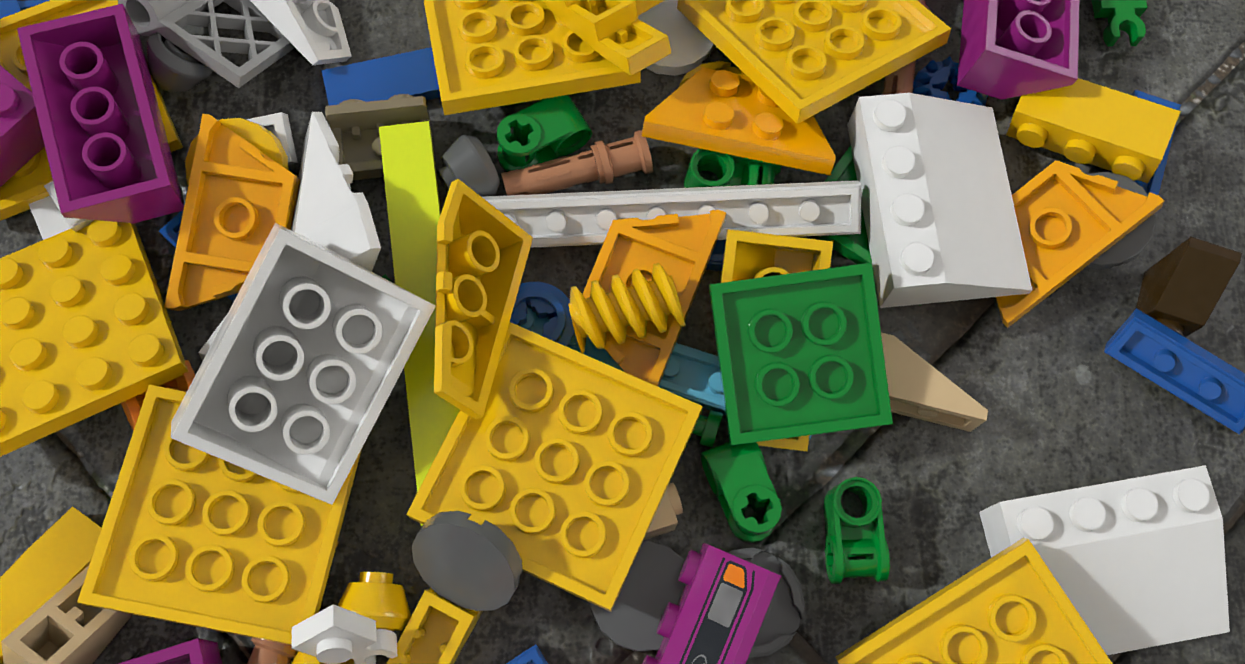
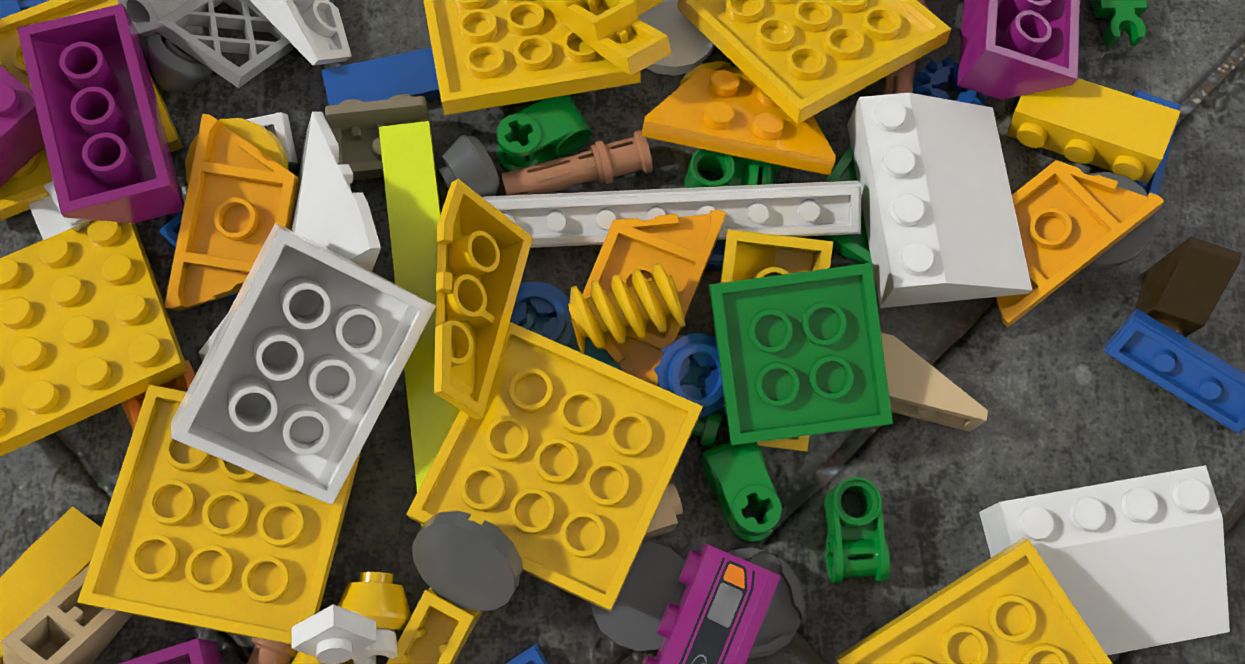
none -> blue gear [654,333,724,417]

